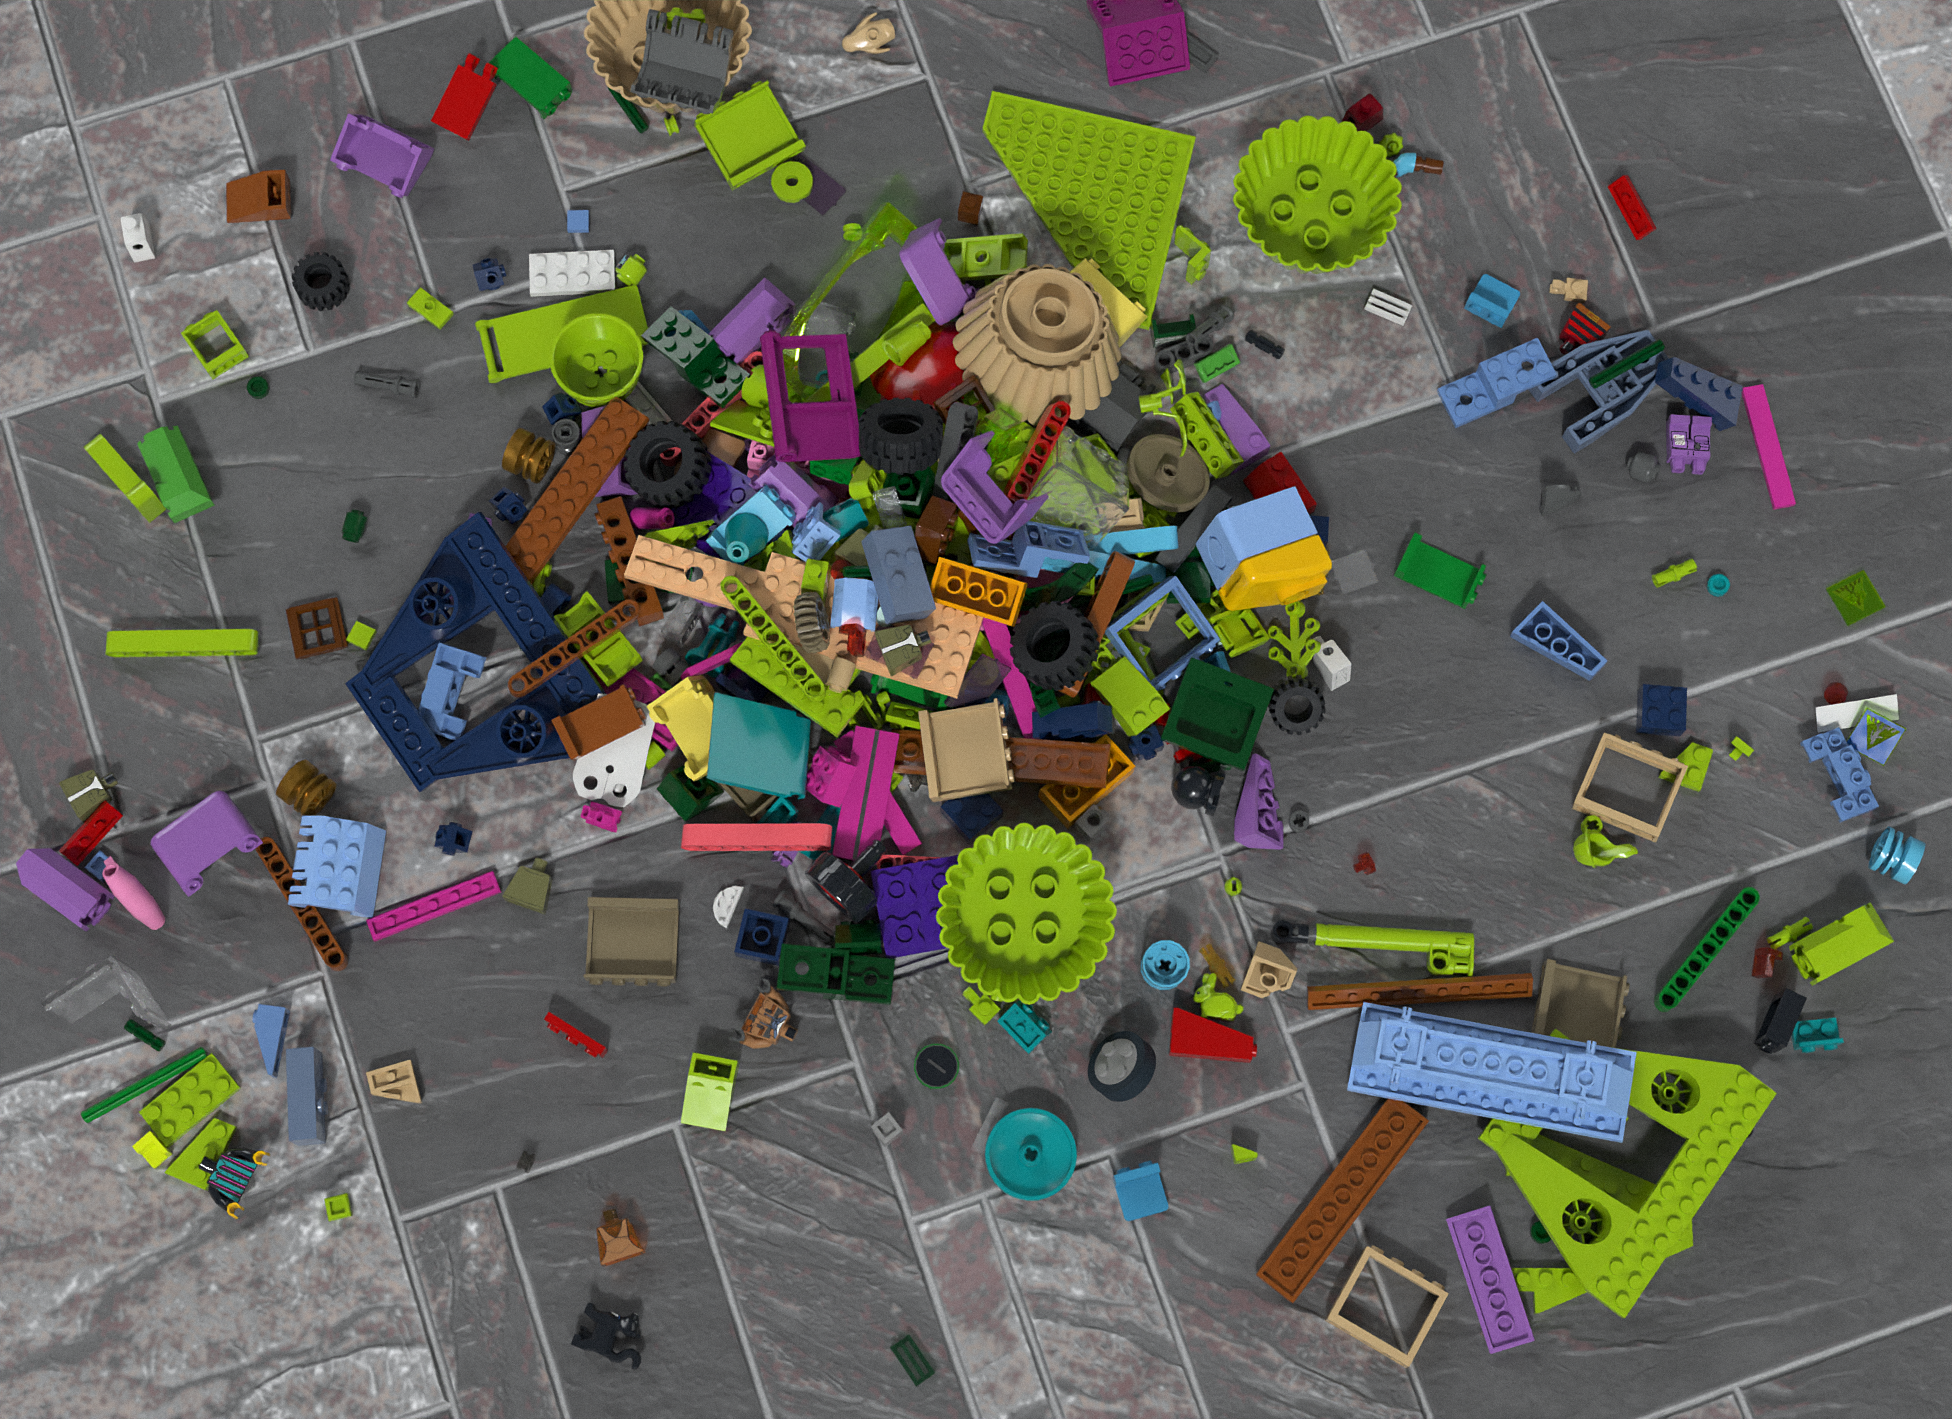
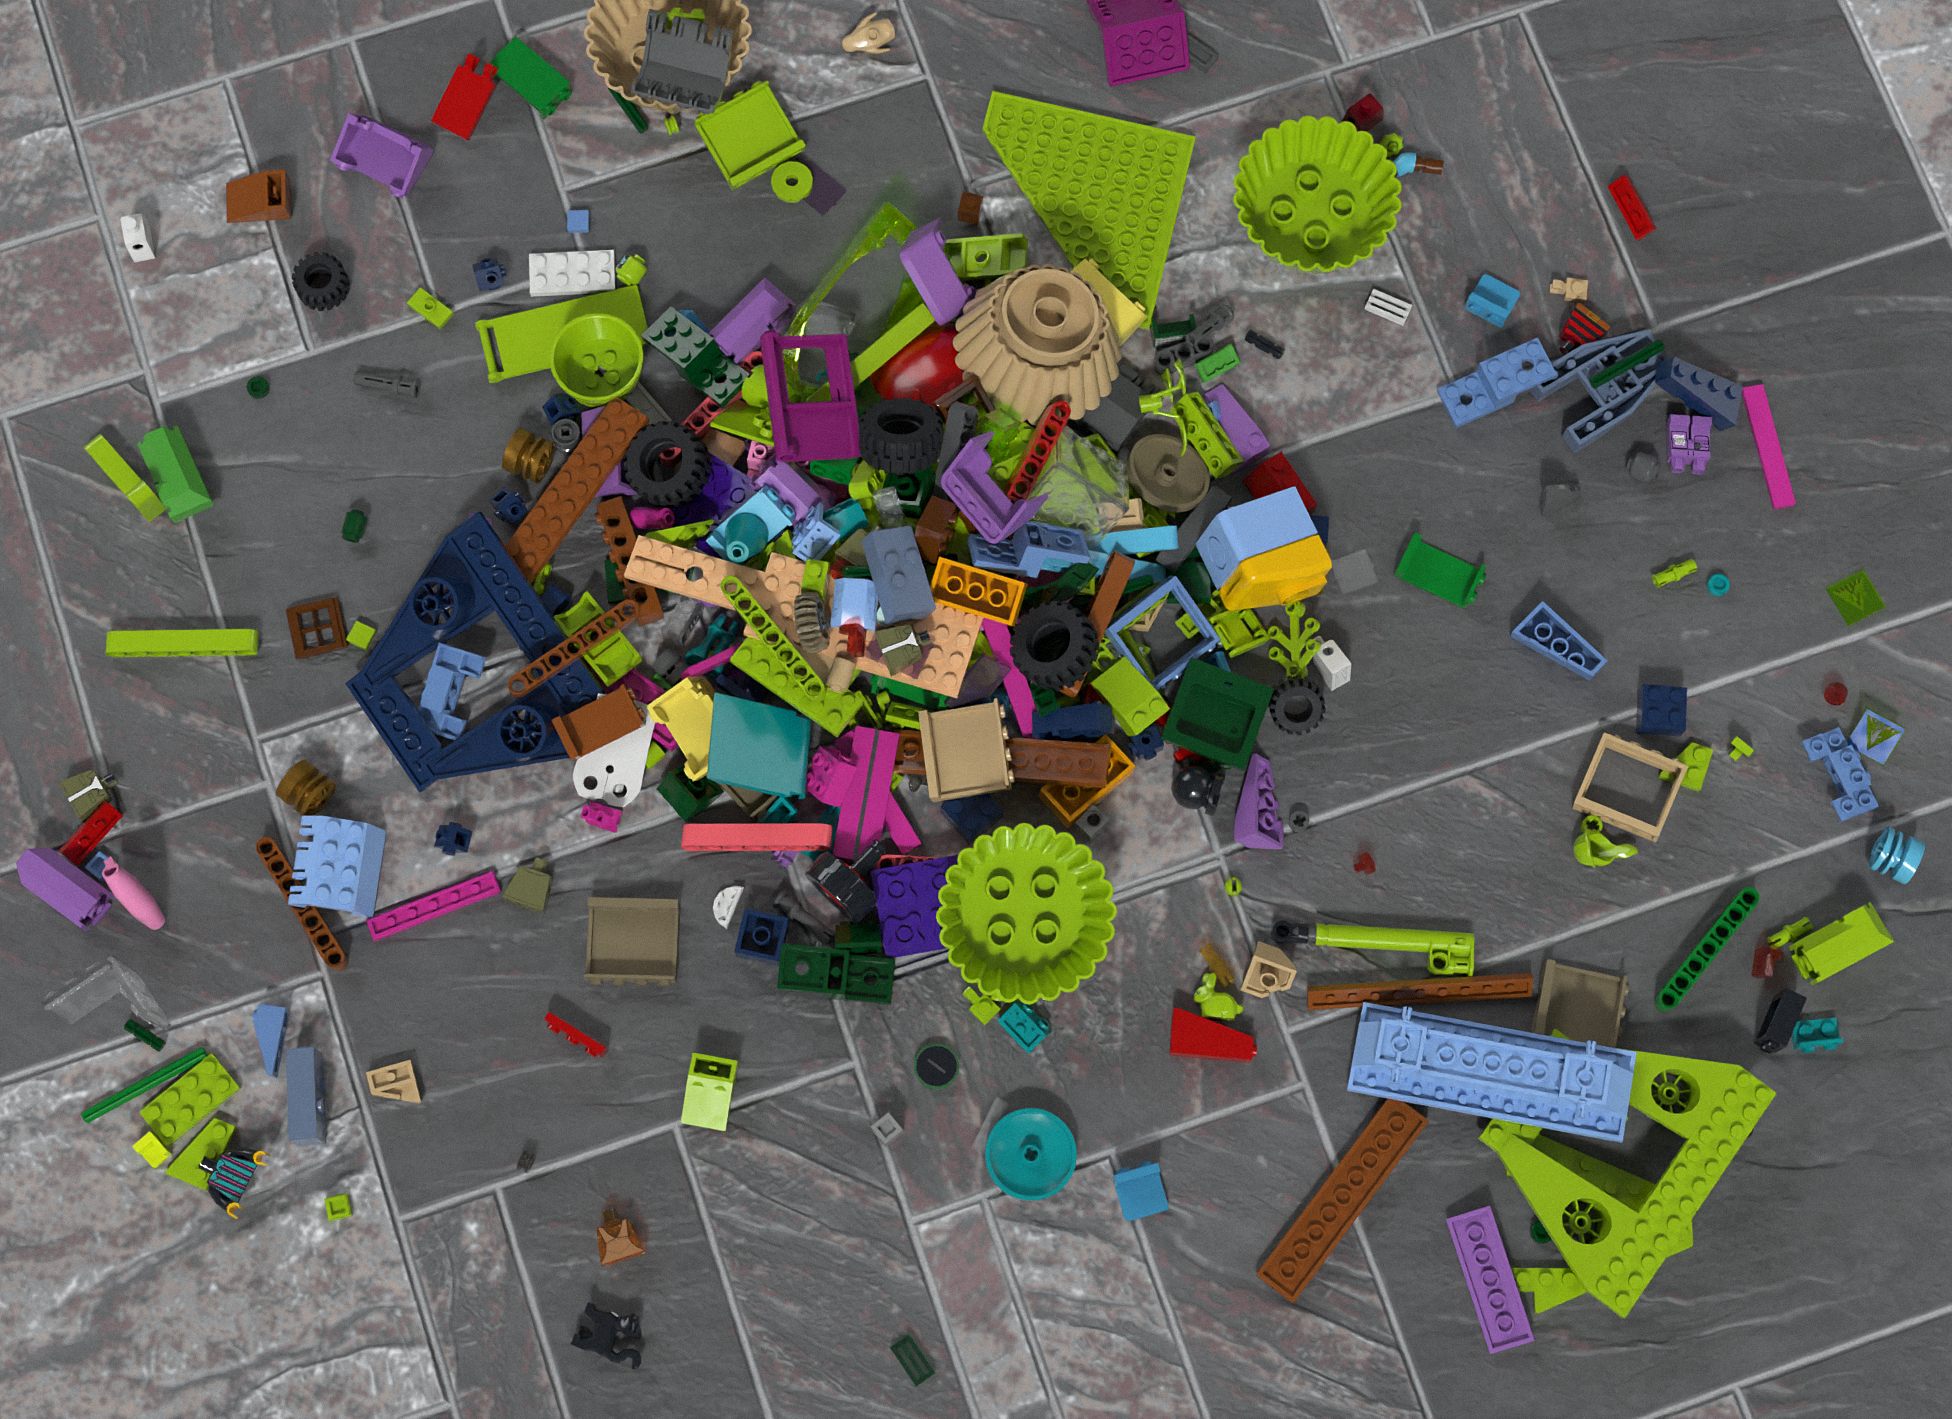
medium lavender windscreen [151,791,263,897] -> none
lime window [181,310,249,380] -> none
torso [728,977,798,1049] -> none
lime bush [843,223,862,241] -> none
lime plant [882,320,931,366] -> none
wheel [1088,1031,1156,1102] -> none
medium azure wheel [1140,940,1190,990] -> none
lime bracket [1174,225,1211,285] -> none
lime slope [1230,1144,1258,1164] -> none
tan window [1325,1245,1449,1368] -> none
white sticker [1816,694,1899,733] -> none

